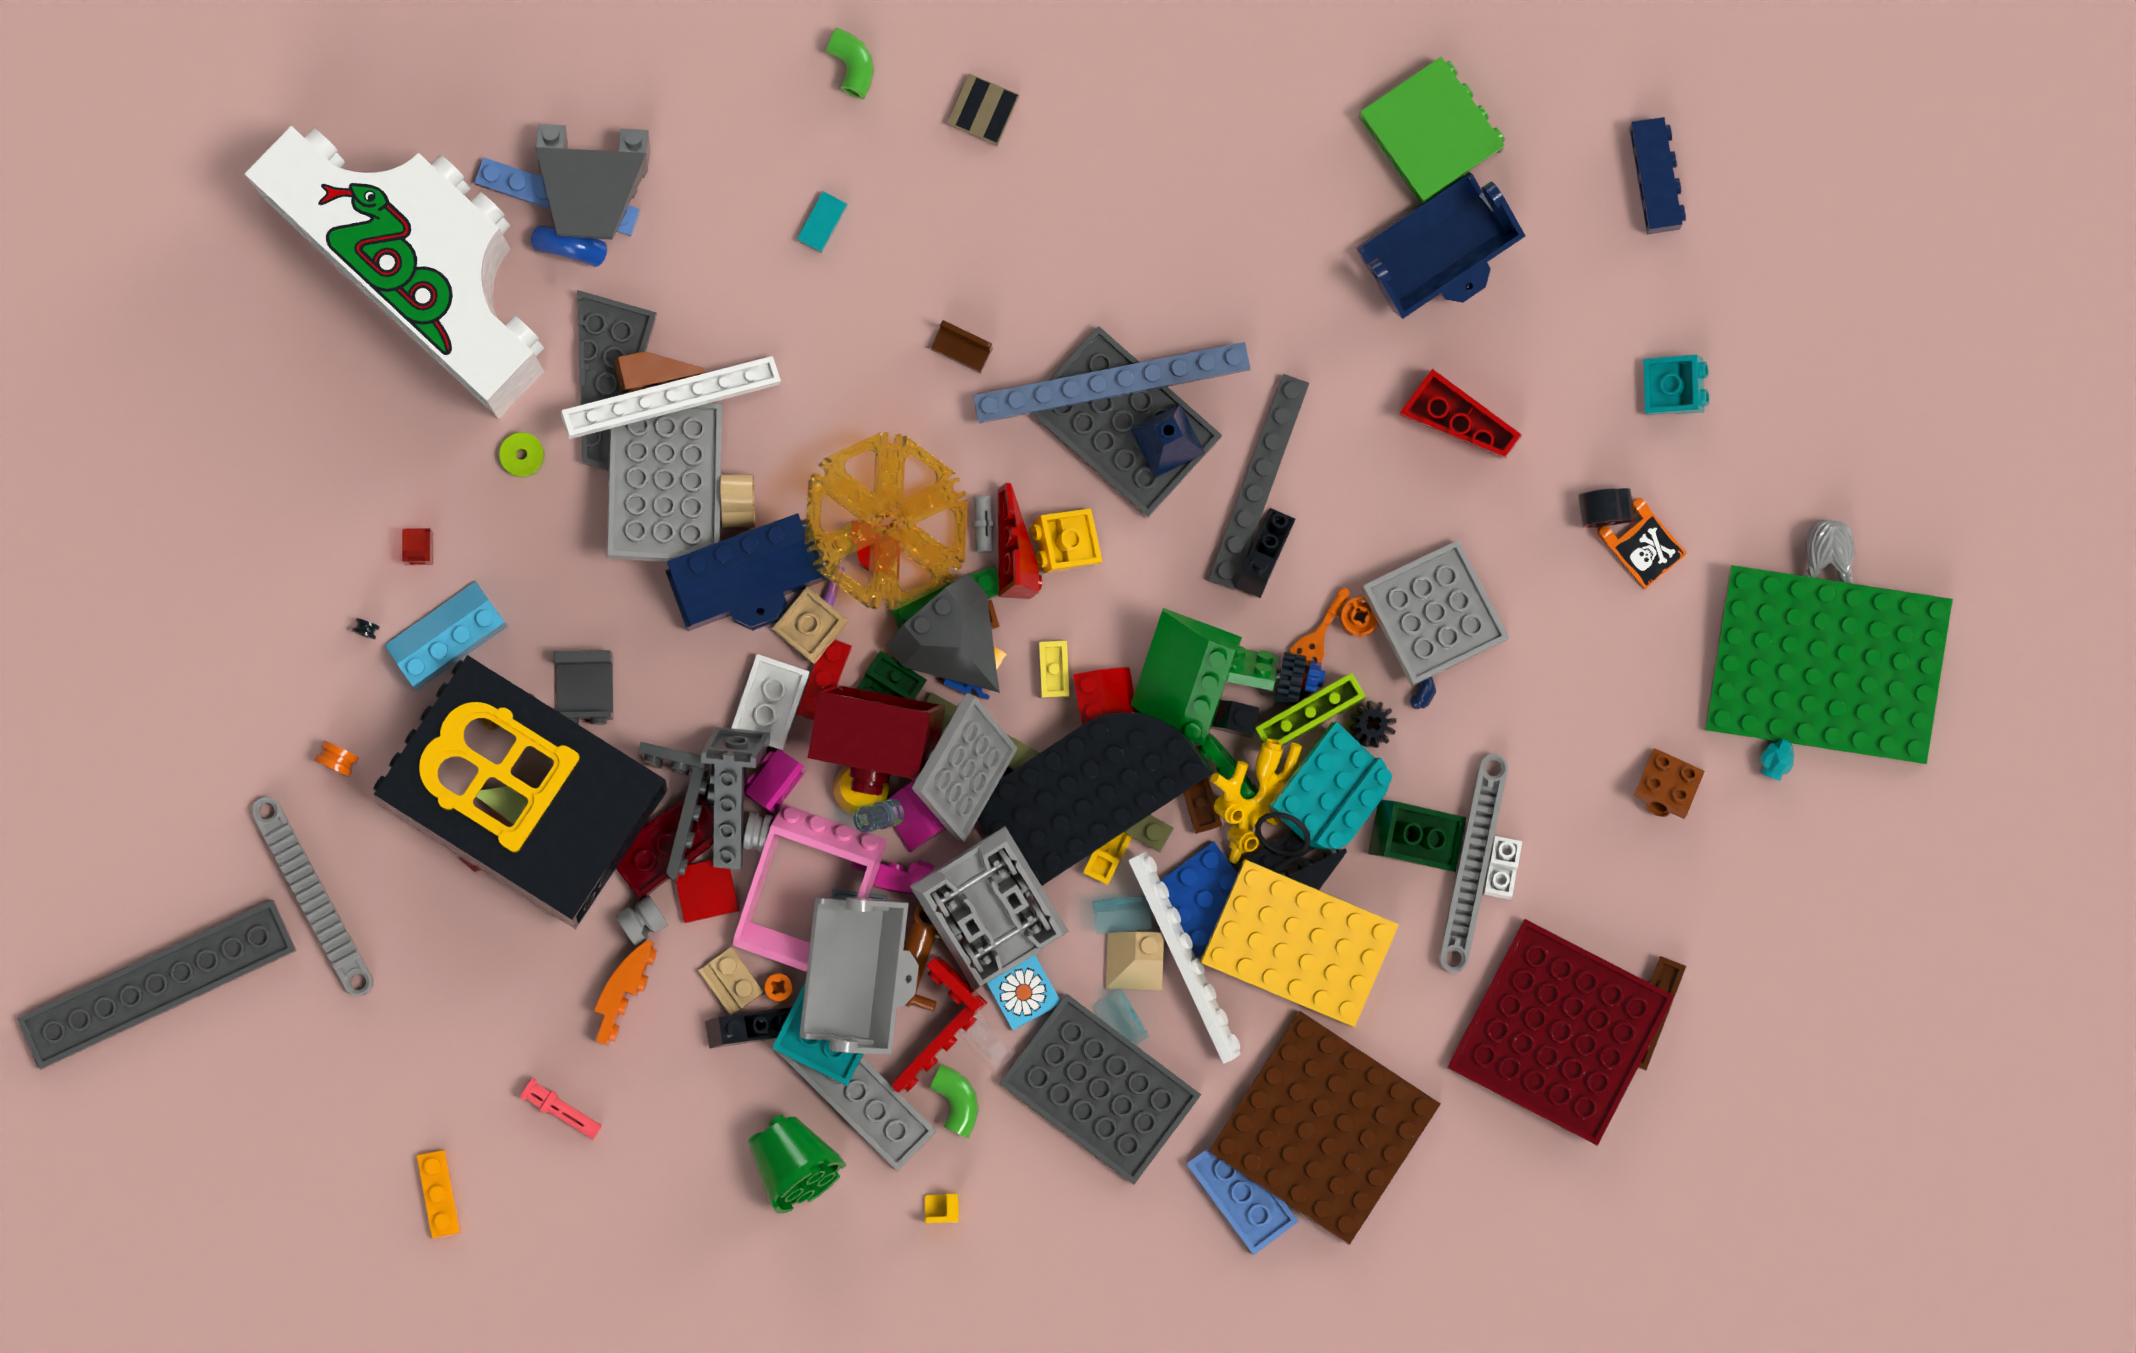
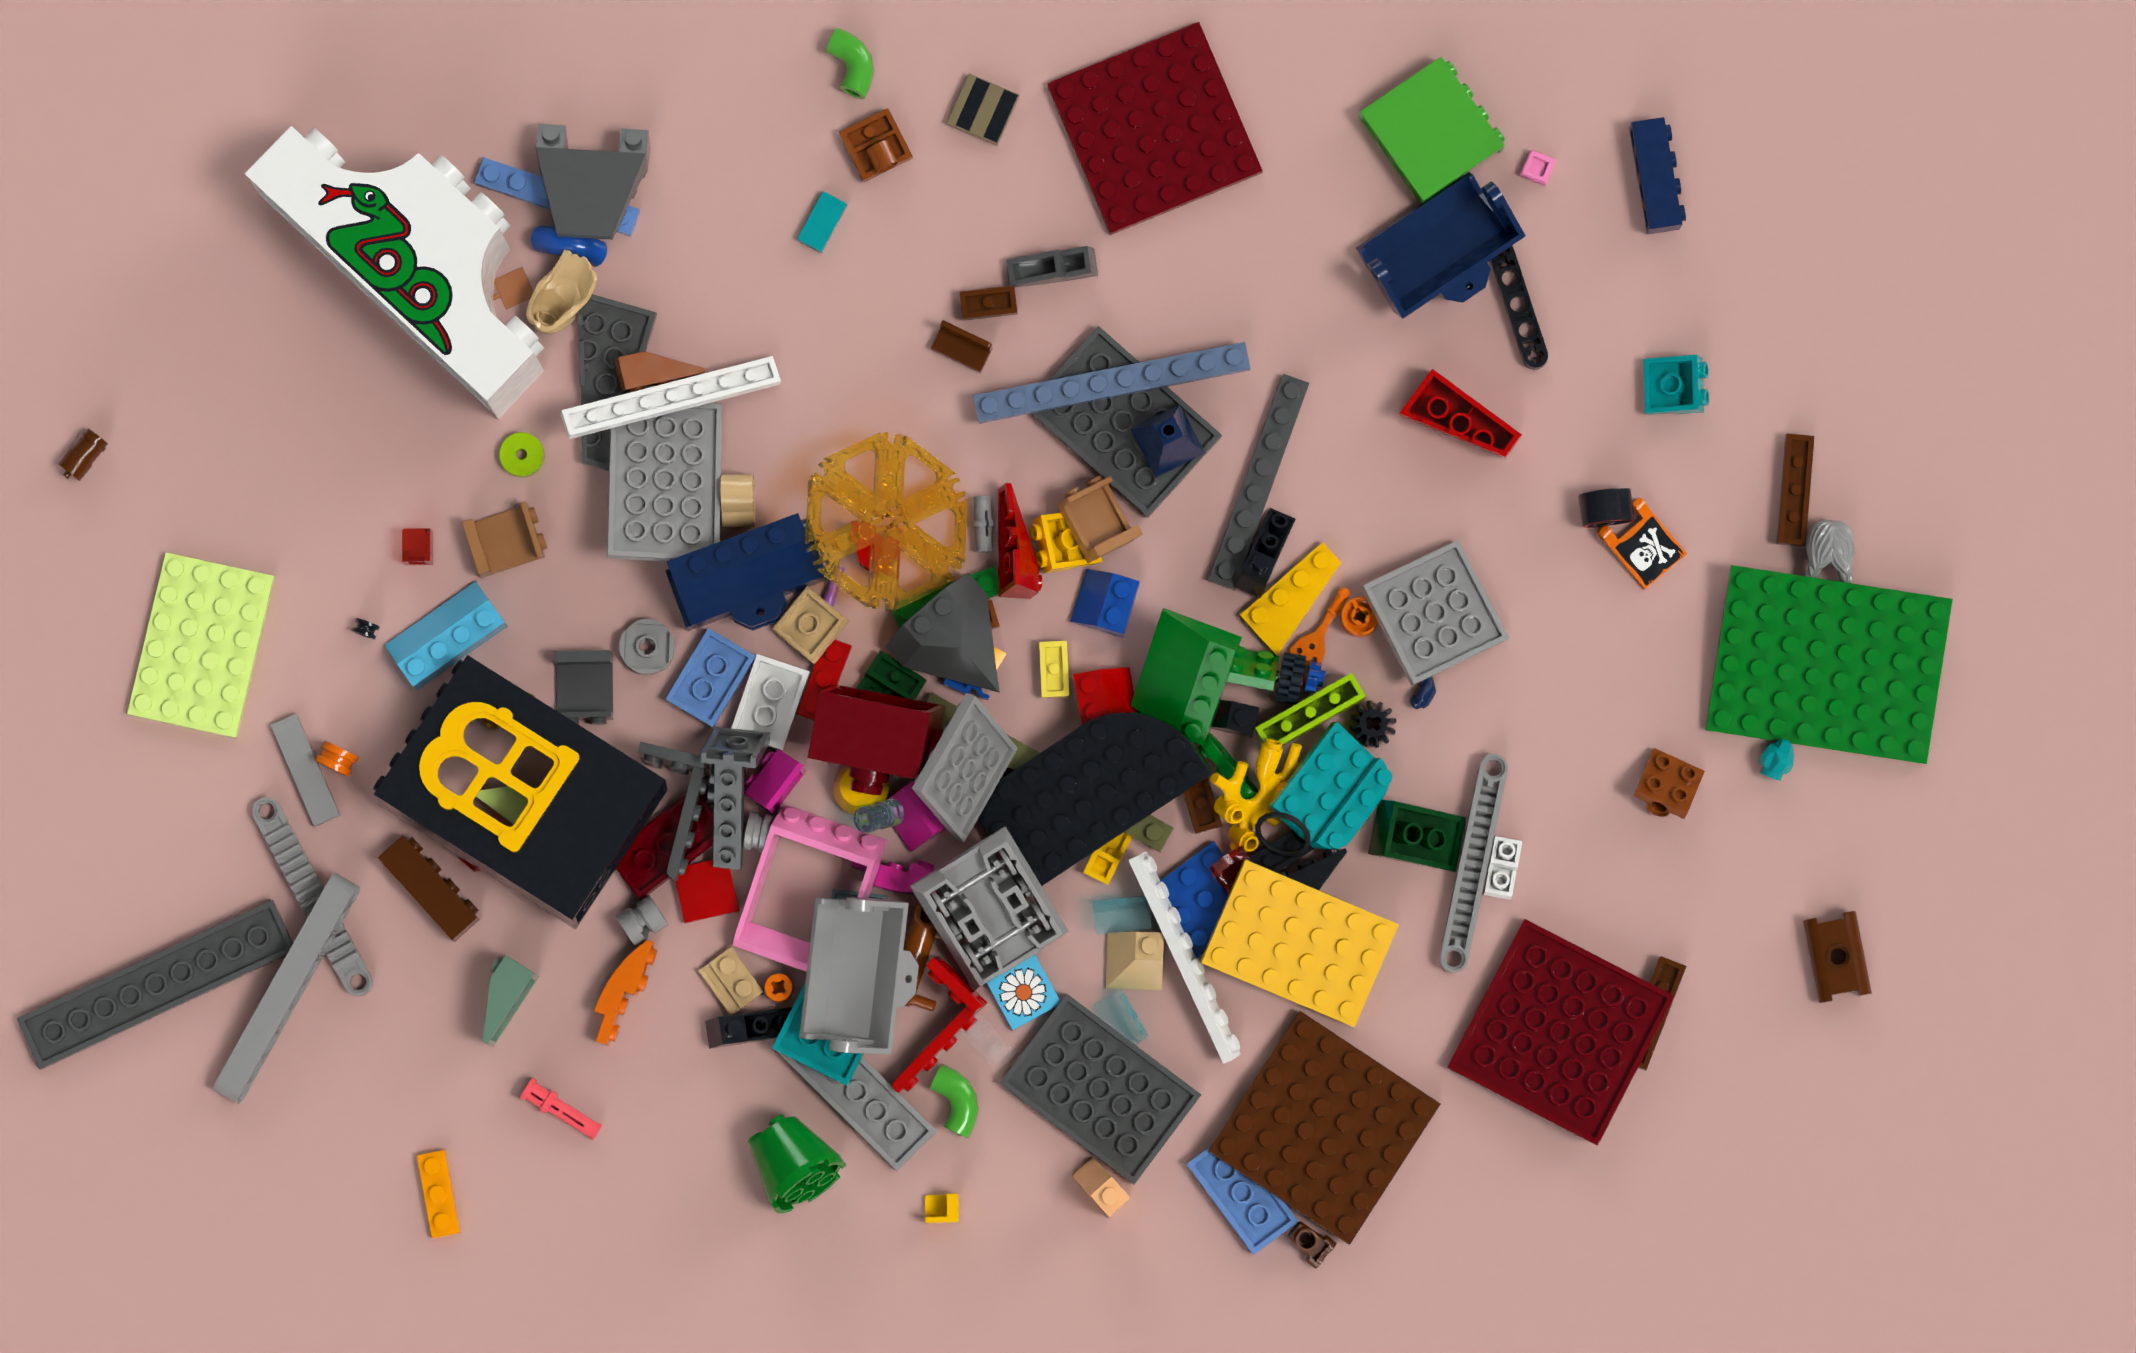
none -> reddish brown piece [58,428,108,481]
none -> yellowish green plate [127,553,275,739]
none -> light grey beam [213,873,360,1104]
none -> light grey tile [271,714,341,827]
none -> reddish brown brick [378,835,480,942]
none -> medium nougat panel [462,501,547,578]
none -> sand green slope [482,955,539,1047]
none -> nougat piece [493,267,533,310]
none -> tan hair [526,250,597,335]
none -> light grey plate [619,619,676,675]
none -> medium blue plate [665,628,756,728]
none -> dark orange plate [839,108,913,182]
none -> reddish brown plate [960,286,1018,321]
none -> dark grey slope [1006,246,1098,287]
none -> dark red plate [1047,22,1263,235]
none -> medium nougat panel [1057,476,1143,563]
none -> blue slope [1070,569,1140,638]
none -> light nougat slope [1072,1157,1130,1218]
none -> clear red panel [1209,846,1252,895]
none -> yellow wing [1240,542,1341,656]
none -> reddish brown plate [1287,1221,1337,1269]
none -> black beam [1490,246,1548,370]
none -> bright pink tile [1520,149,1556,186]
none -> reddish brown plate [1777,433,1814,547]
none -> reddish brown piece [1803,911,1872,1003]

